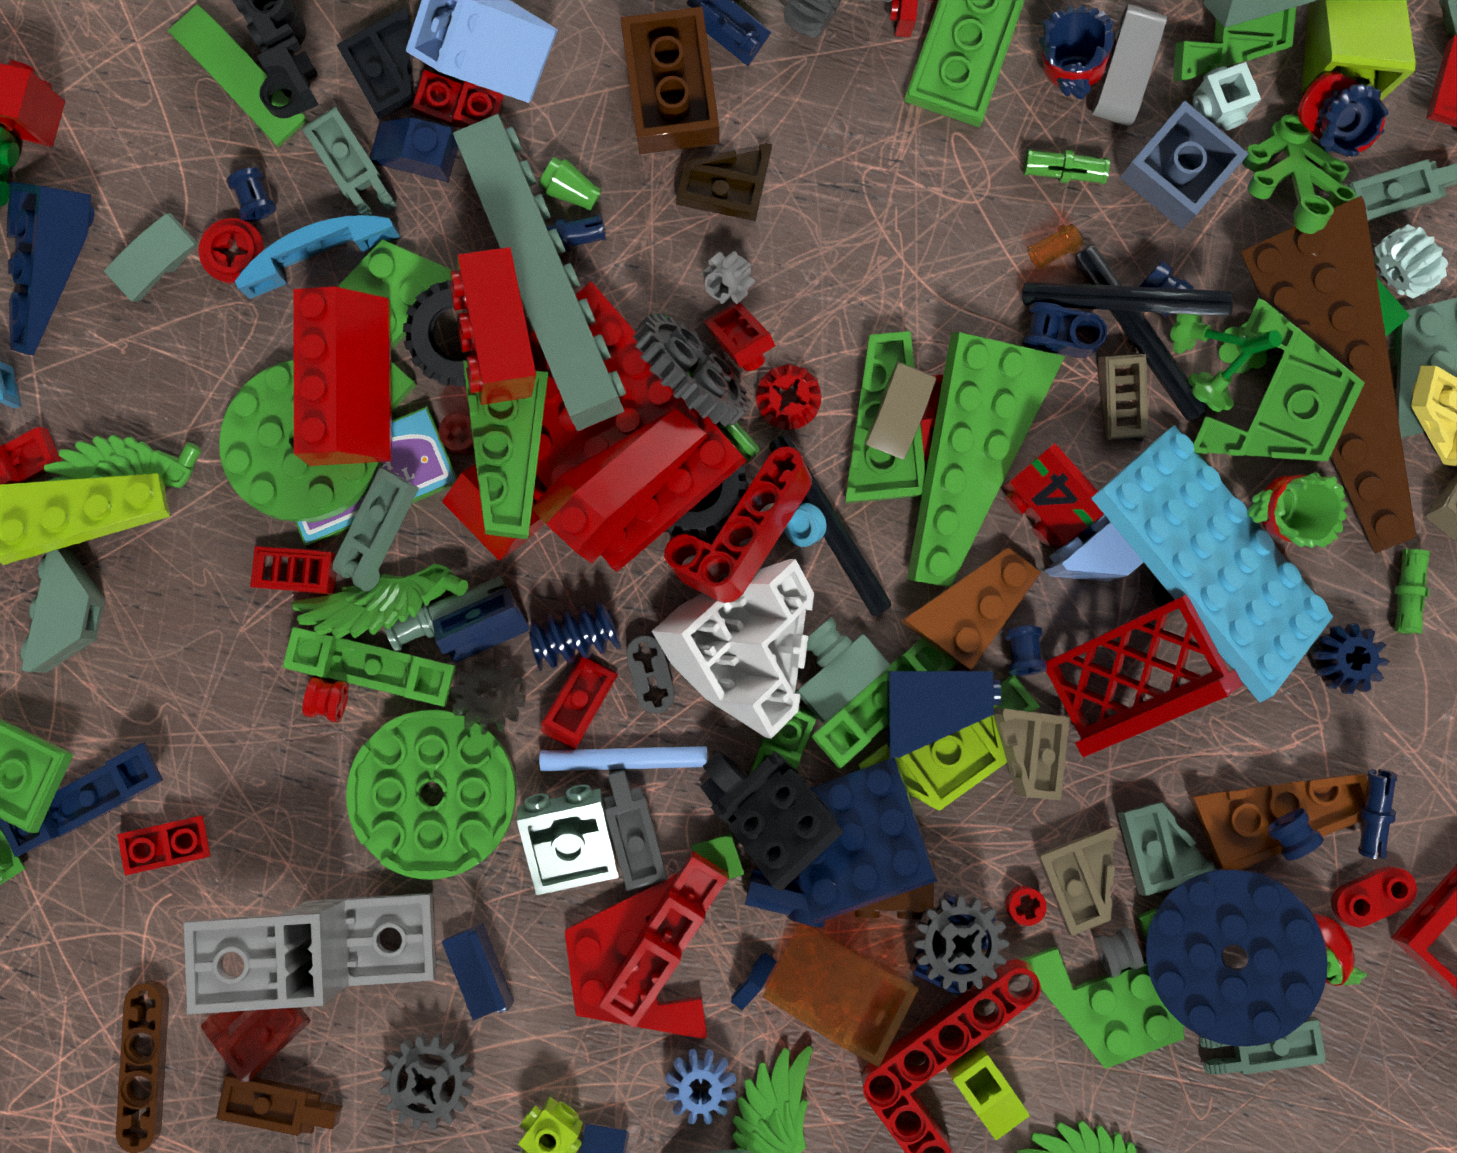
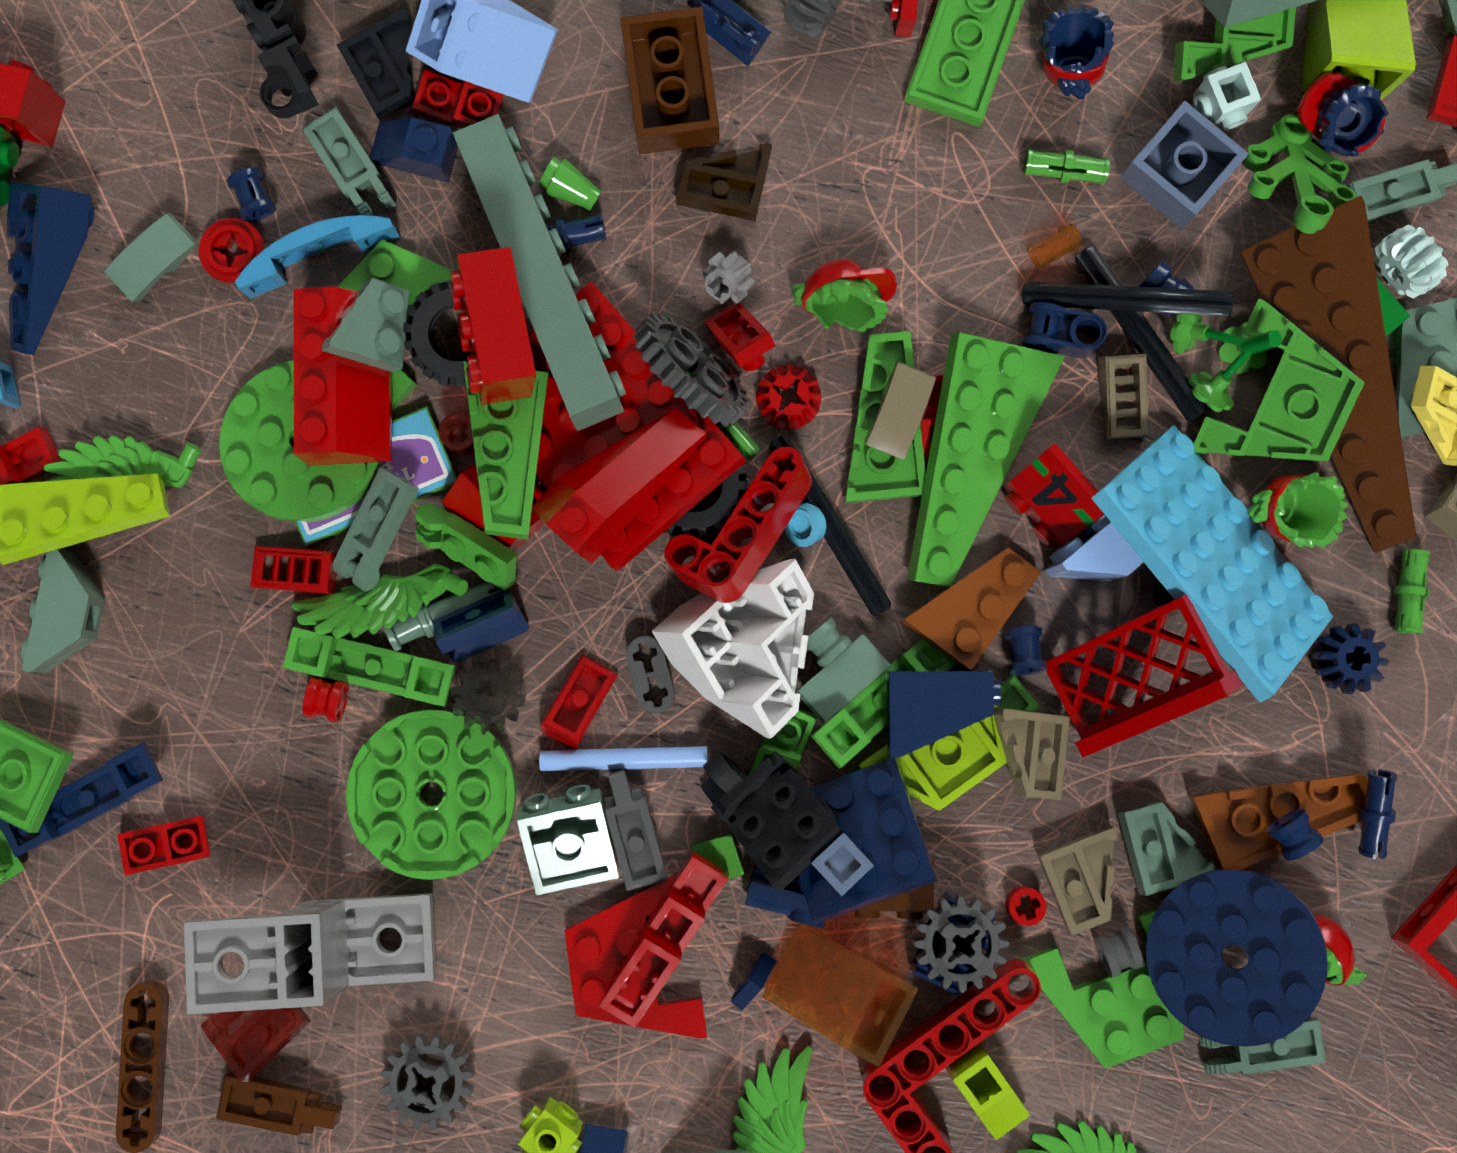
bright green slope [167,4,308,147] -> none
dark blue panel [442,923,514,1021] -> none
dark blue piece [529,600,621,671] -> none
medium blue gear [665,1049,736,1124] -> none
light grey beam [1091,3,1167,127] -> none
red plate [1331,866,1417,928] -> none
none -> sand green wing [321,278,409,373]
none -> bright green hinge [415,503,517,592]
none -> bright green hair [791,259,897,333]
none -> sand blue tile [811,833,874,896]

